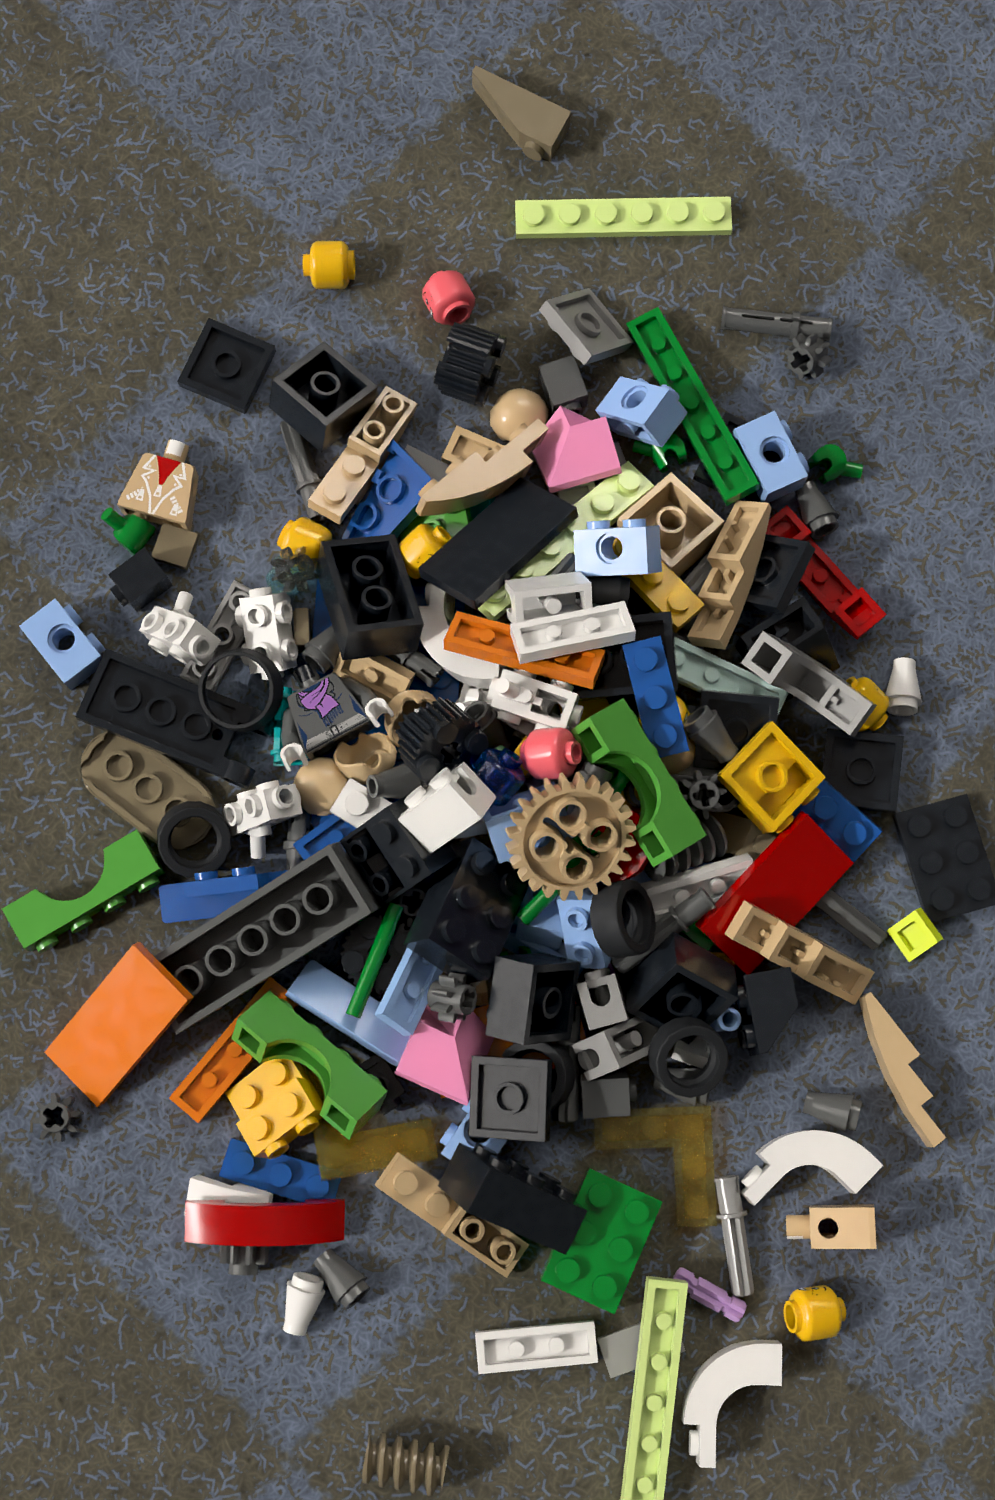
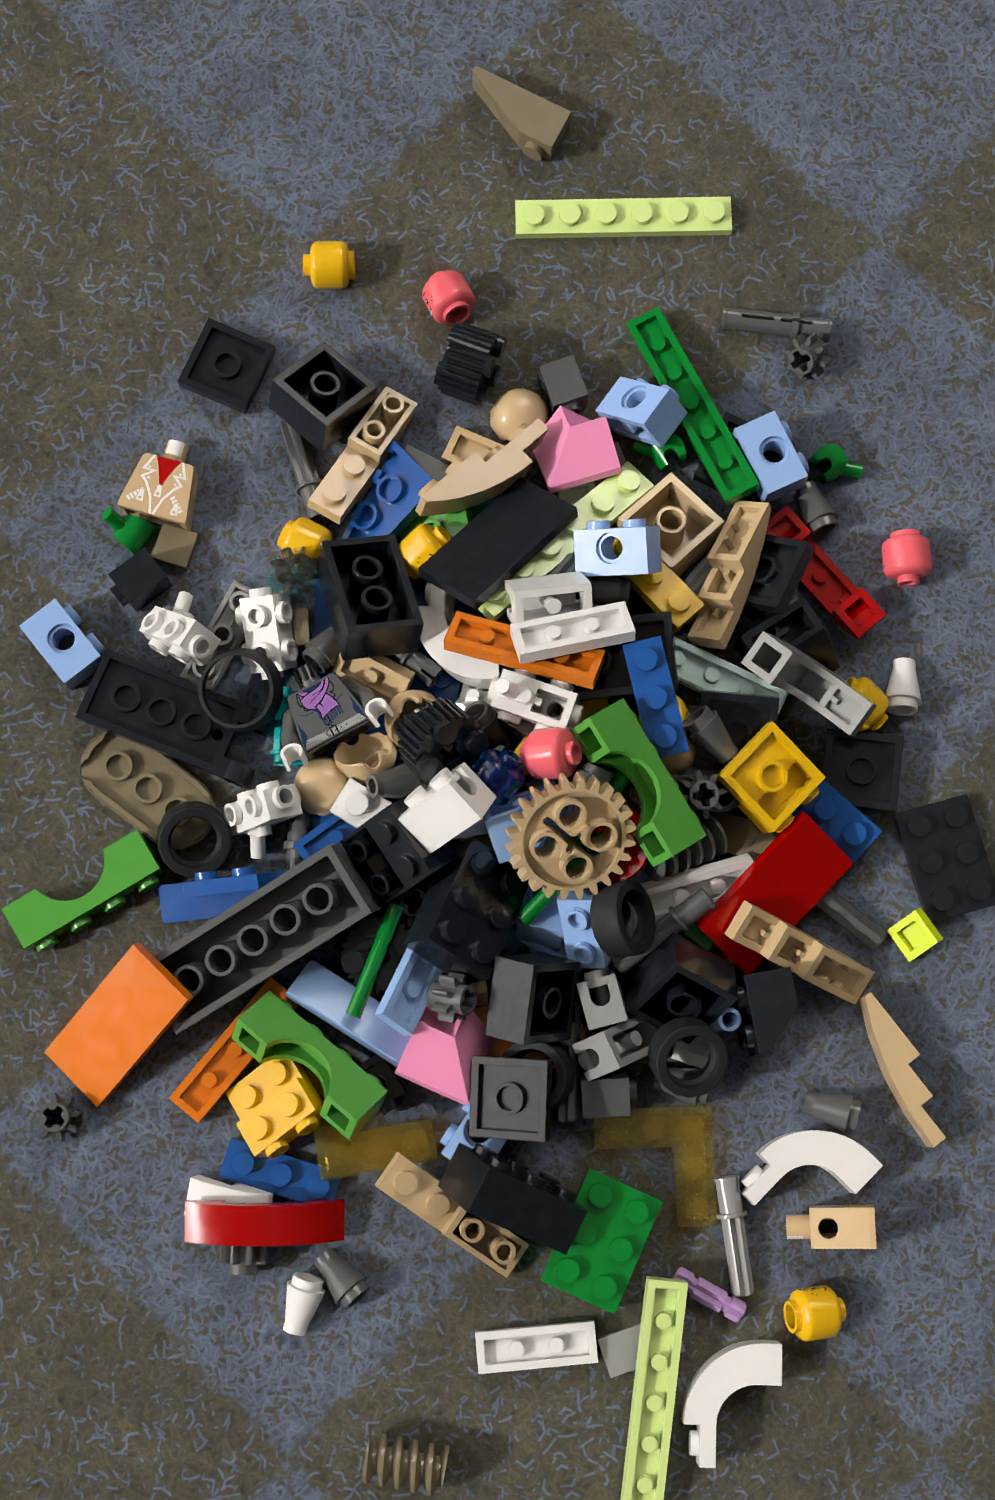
light grey plate [539,288,634,365] -> none
none -> coral head [882,529,932,587]

